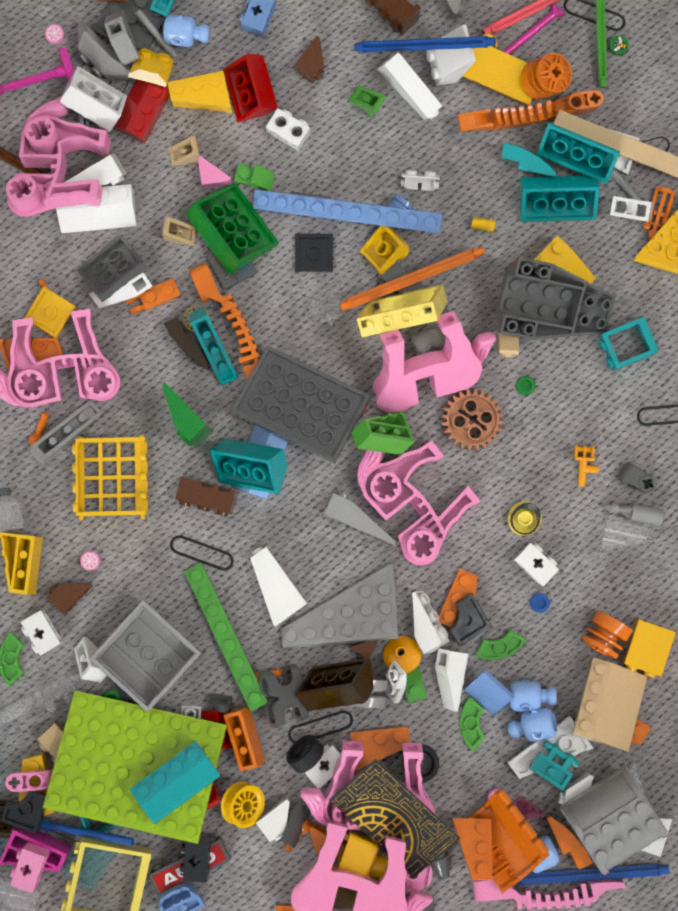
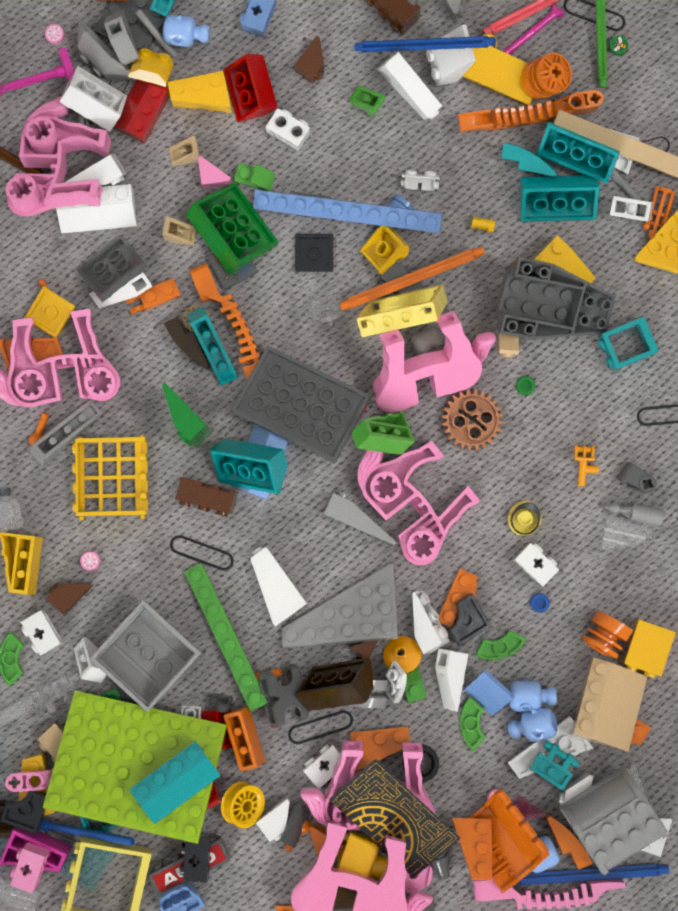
black tyre [286,735,324,773] -> none

